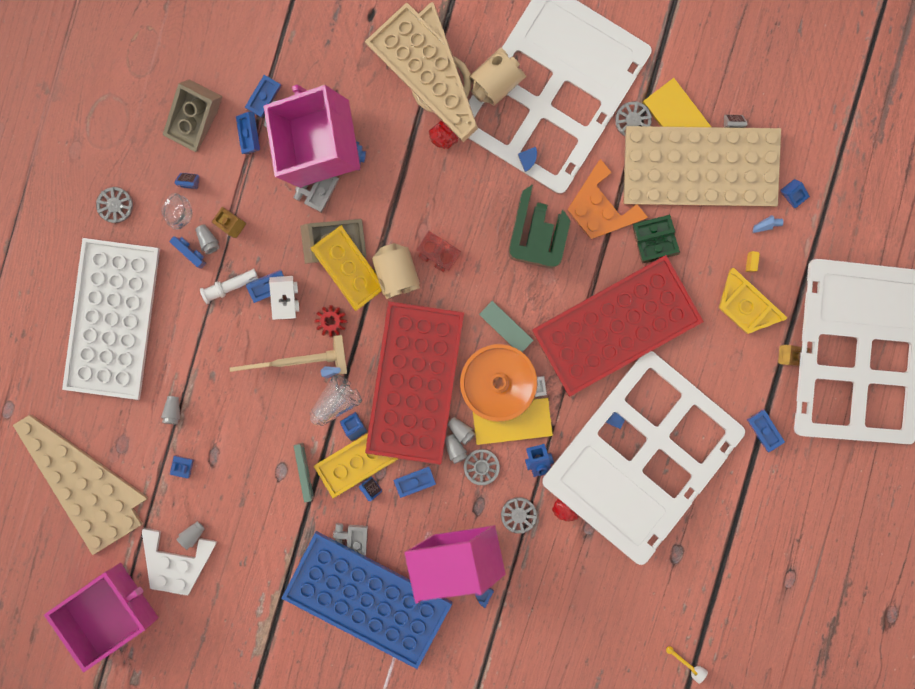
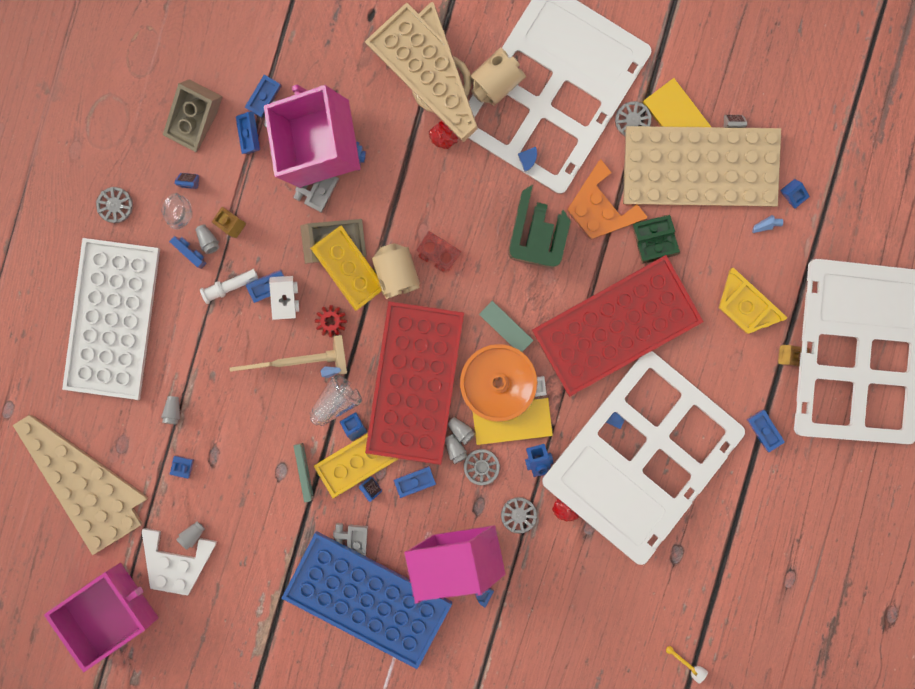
yellow tile [745,251,760,272] -> none

